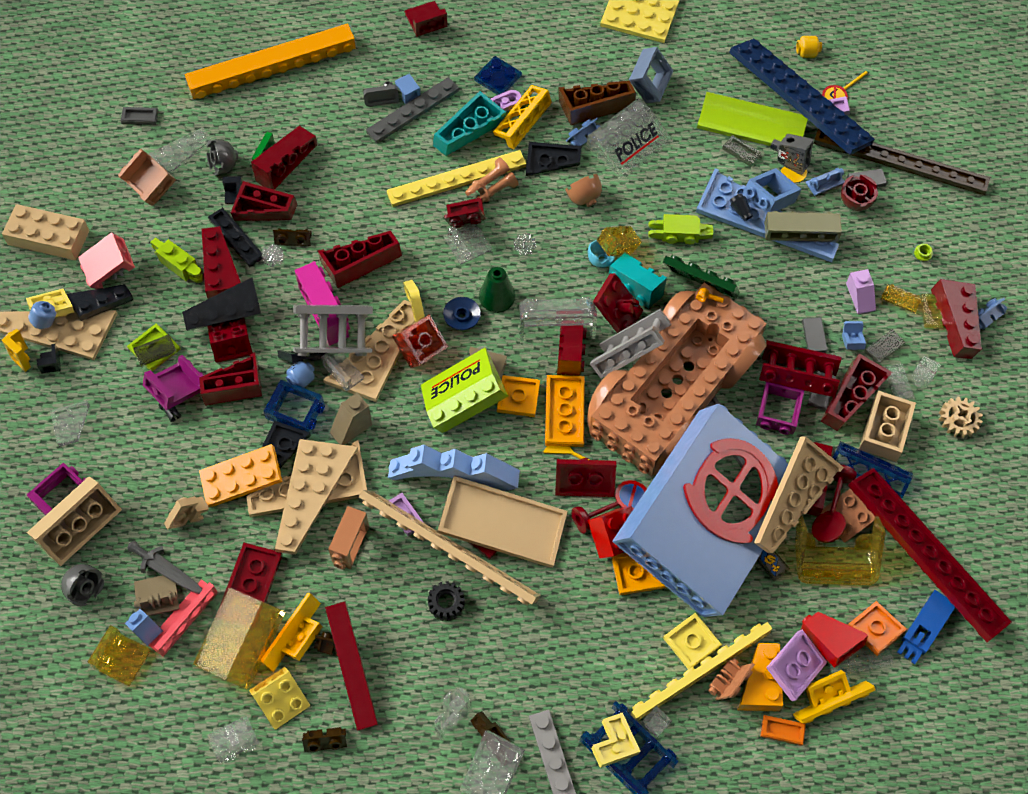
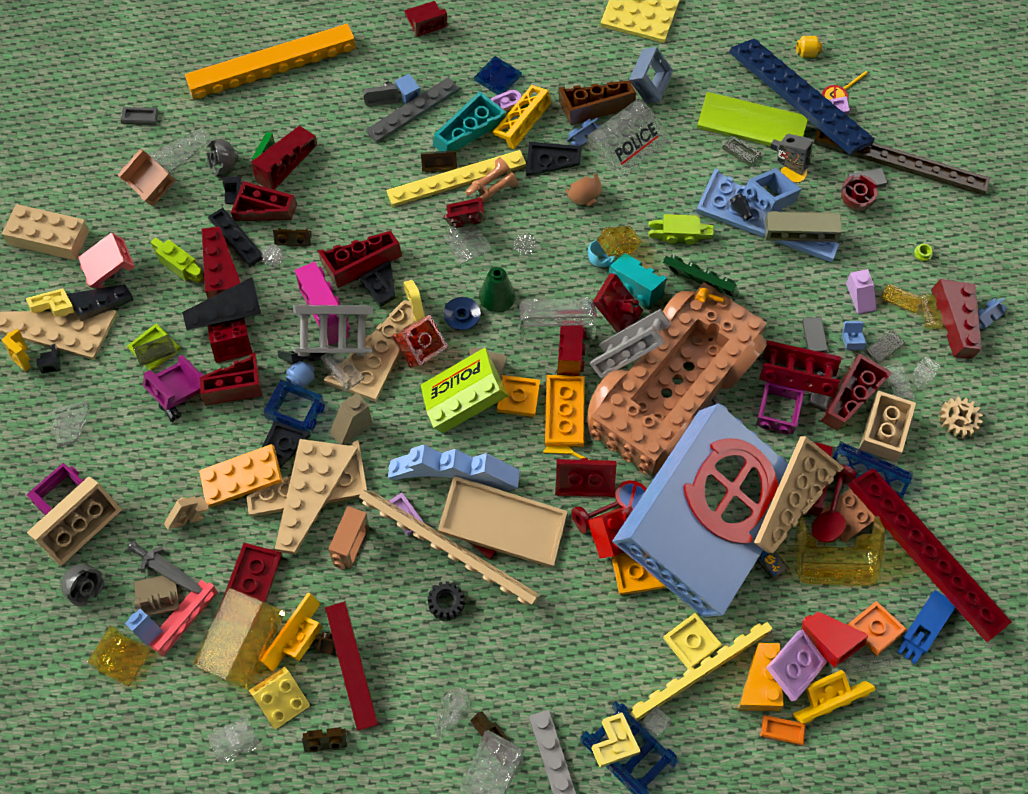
medium blue head [28,301,57,329] -> none
nougat hinge [708,658,755,700] -> none
medium blue hinge [805,168,845,196] -> none
none -> black wing [360,260,395,307]
none -> dark brown plate [421,150,457,172]

